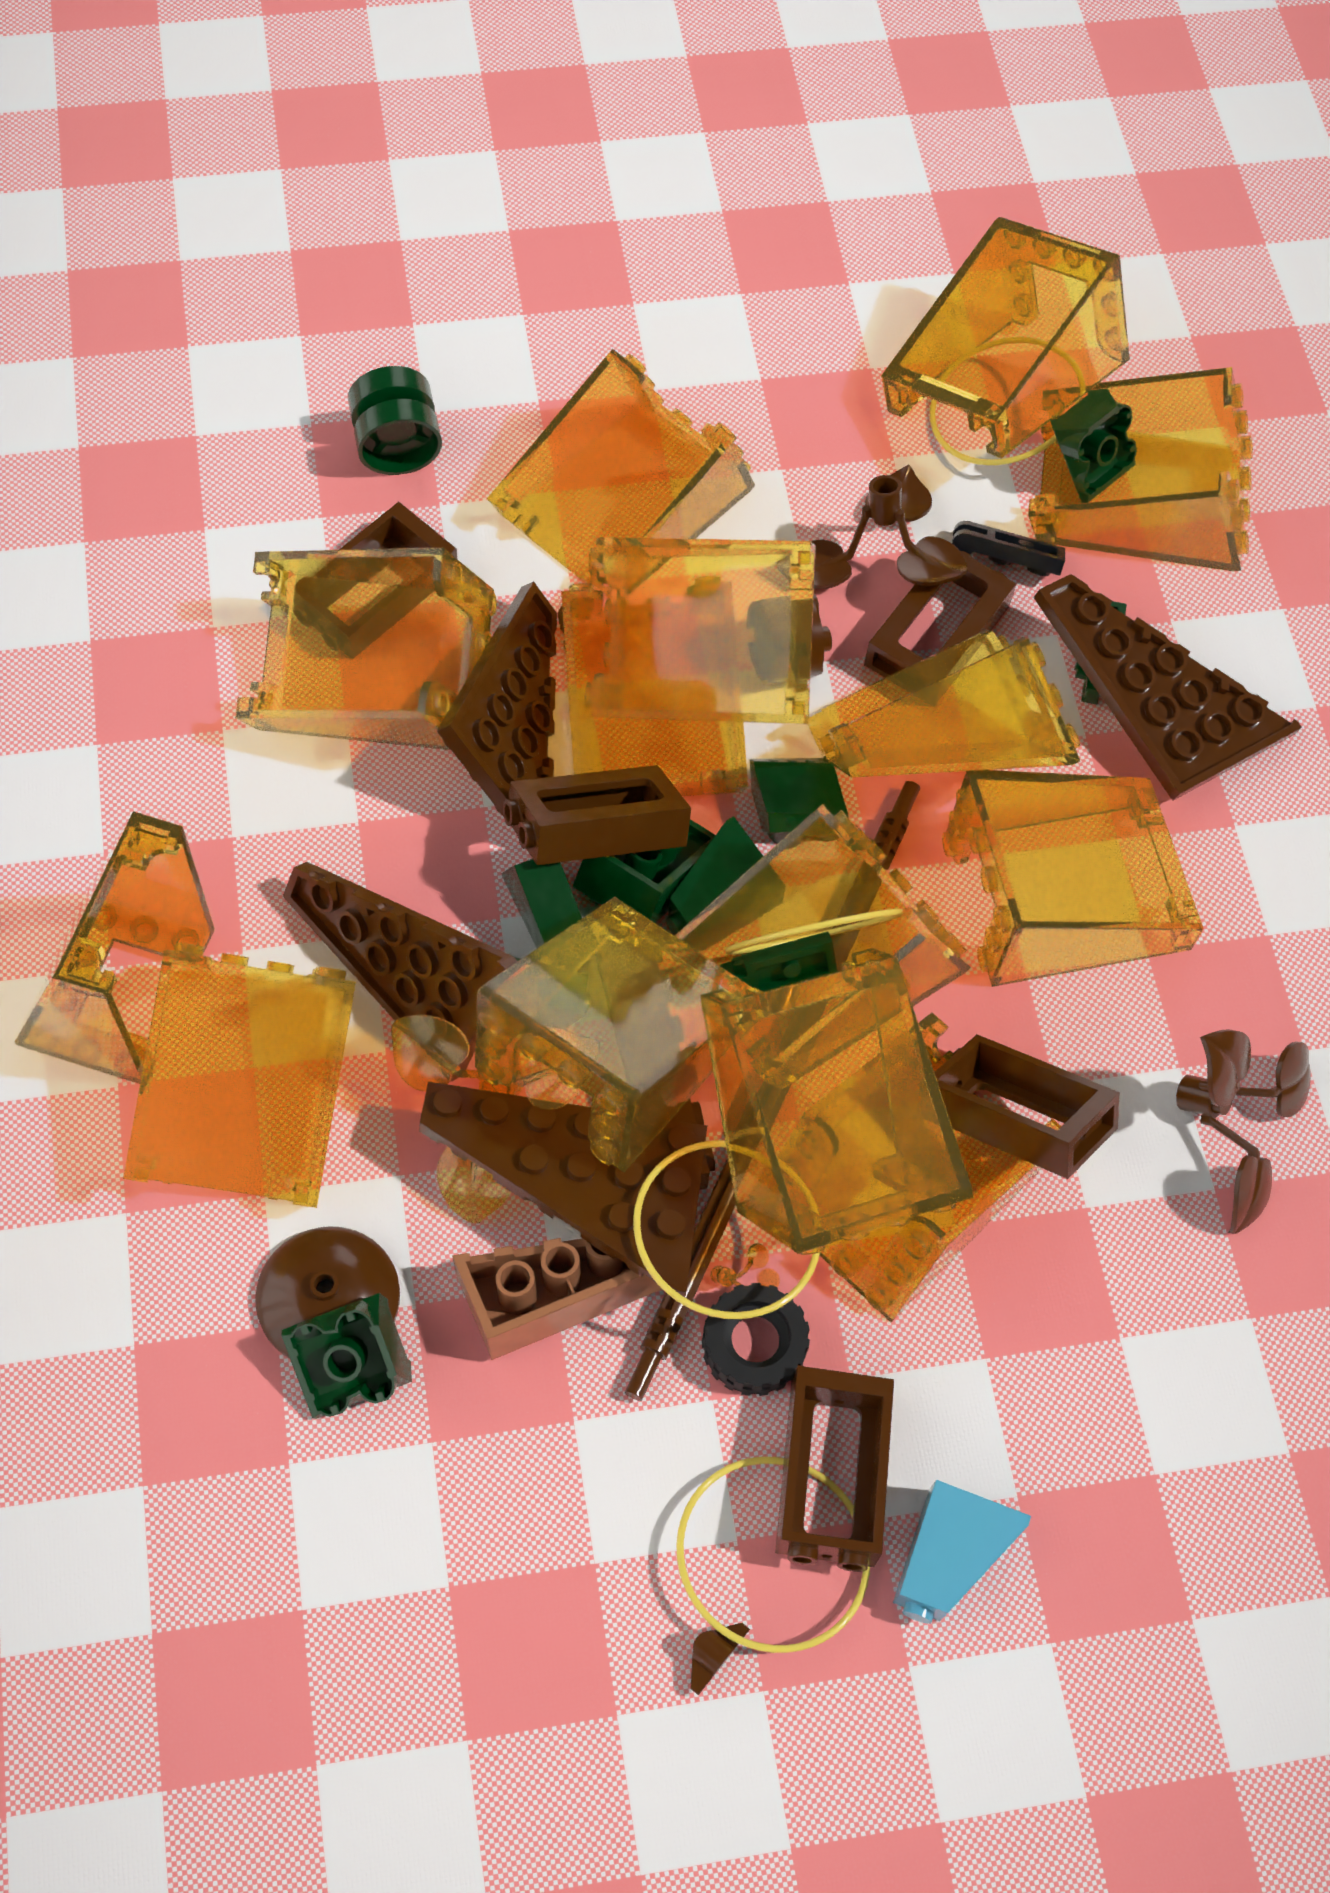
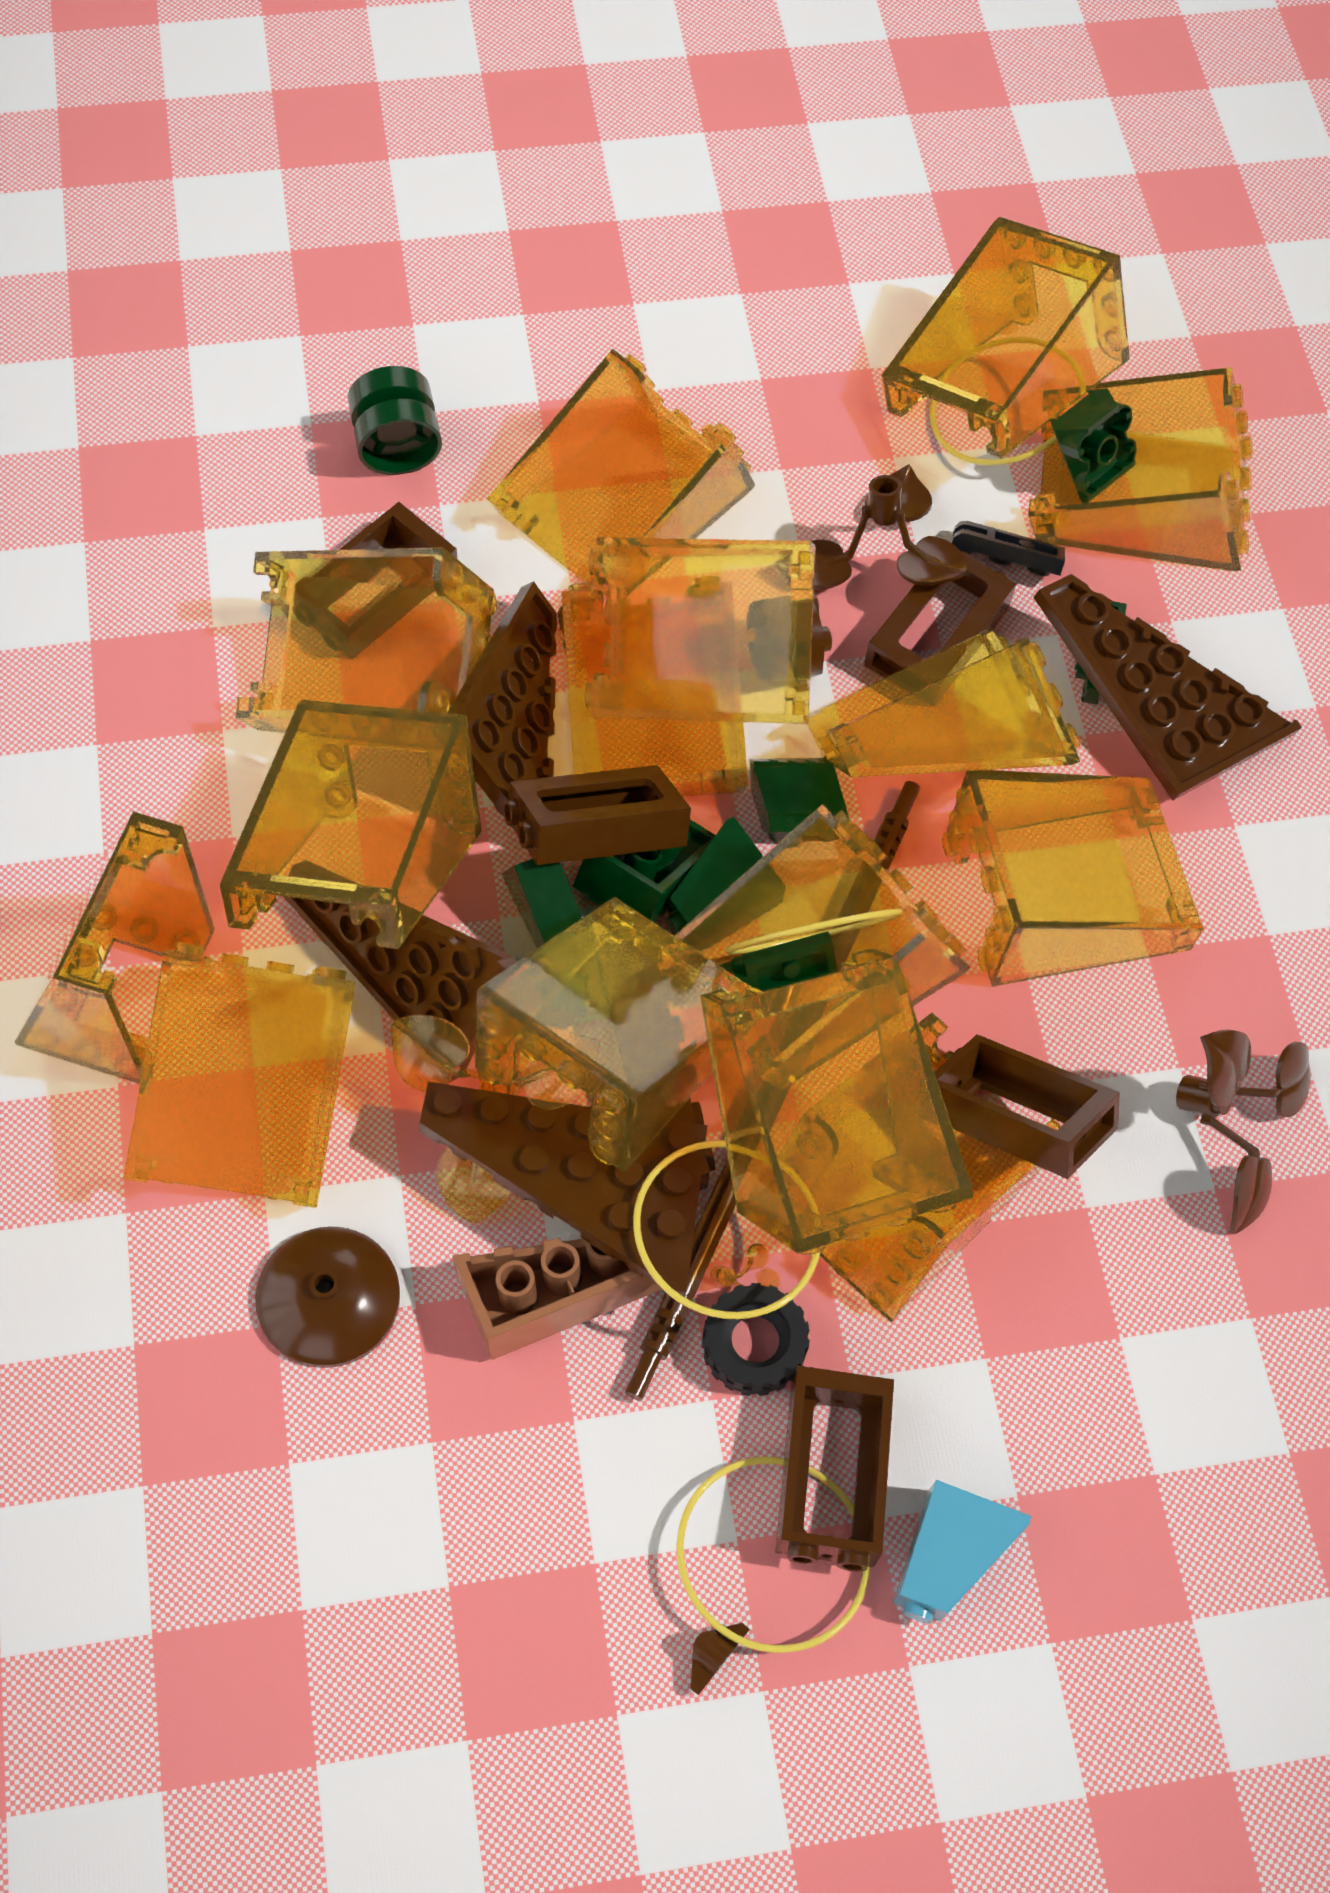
dark green slope [281,1293,412,1419] -> none
none -> clear yellow windscreen [219,700,482,949]

